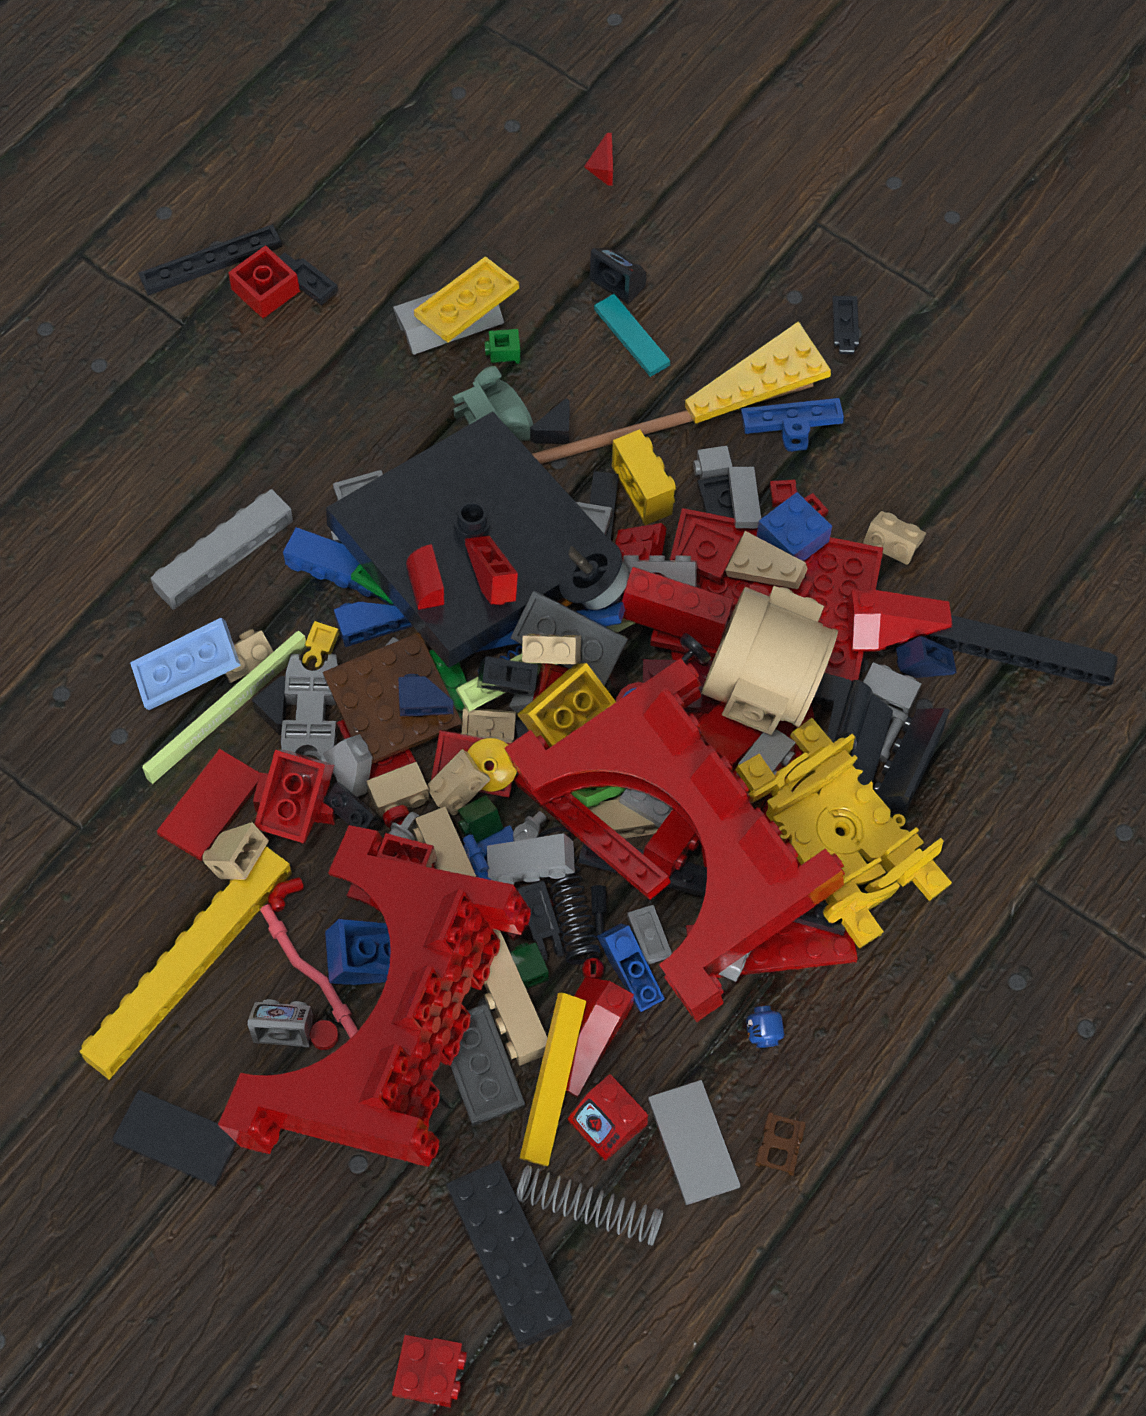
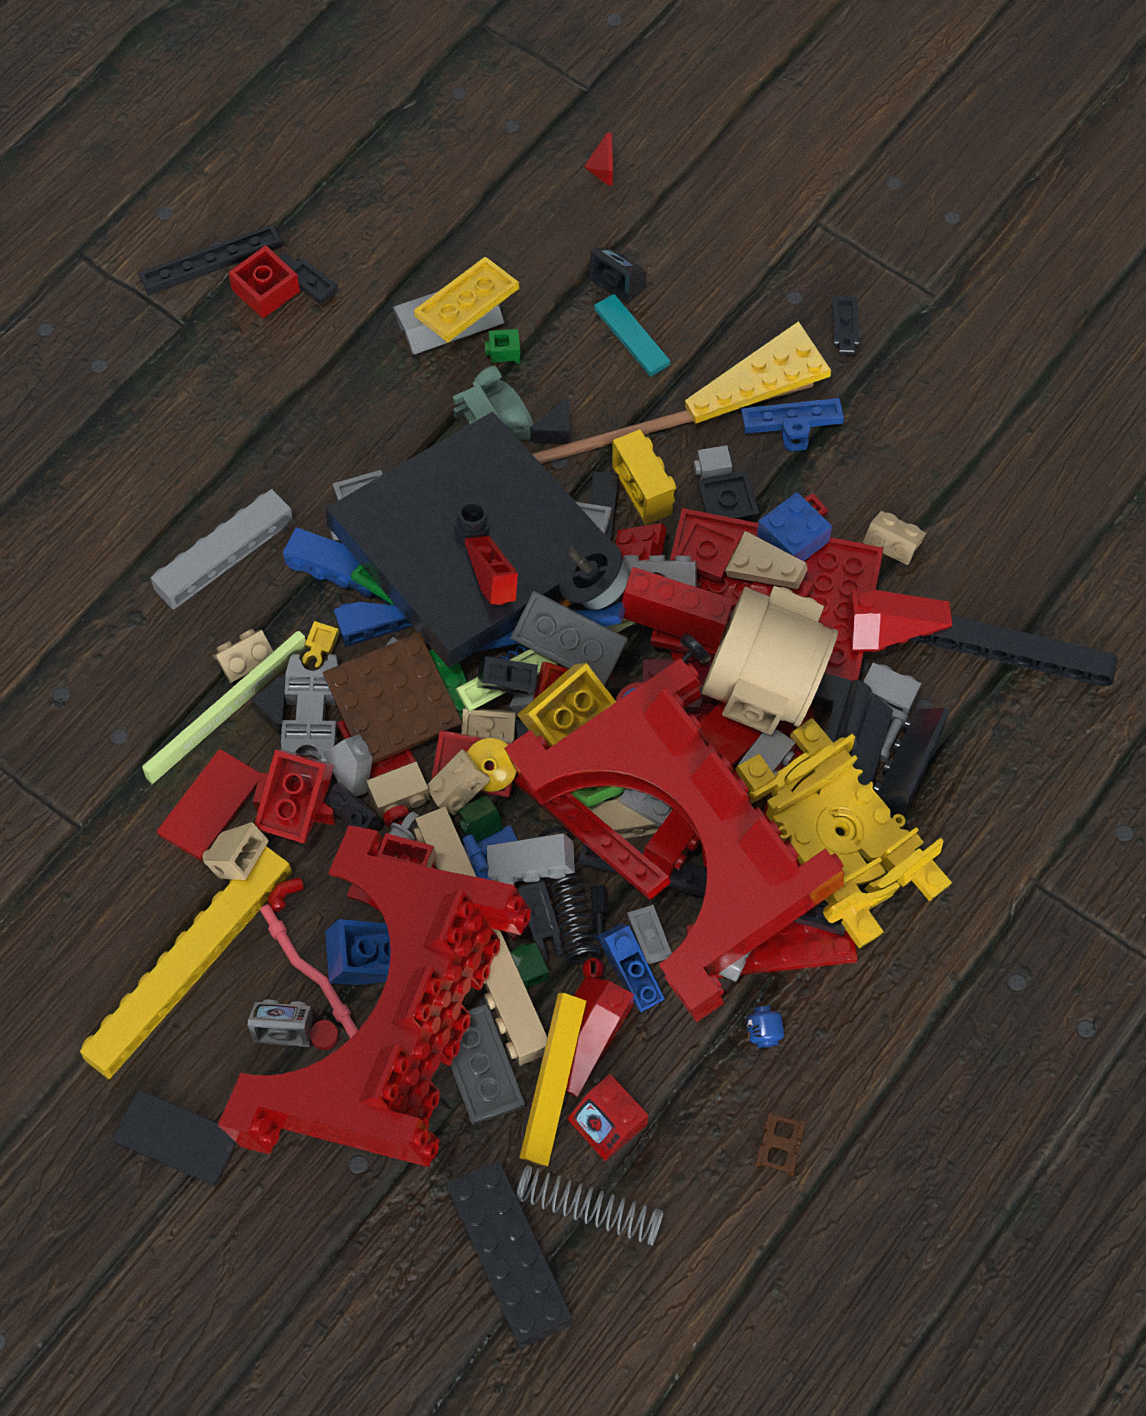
light blue plate [130,618,241,710] -> none
red plate [392,1335,467,1407] -> none
dark blue slope [398,674,453,716] -> none
red brick [406,544,444,610] -> none
light grey piece [513,811,547,841] -> none
tan brick [522,633,581,664] -> none
light grey tile [648,1080,740,1205] -> none
light grey tile [728,467,761,528] -> none
red tile [770,480,797,507] -> none
dark blue slope [896,636,957,678] -> none

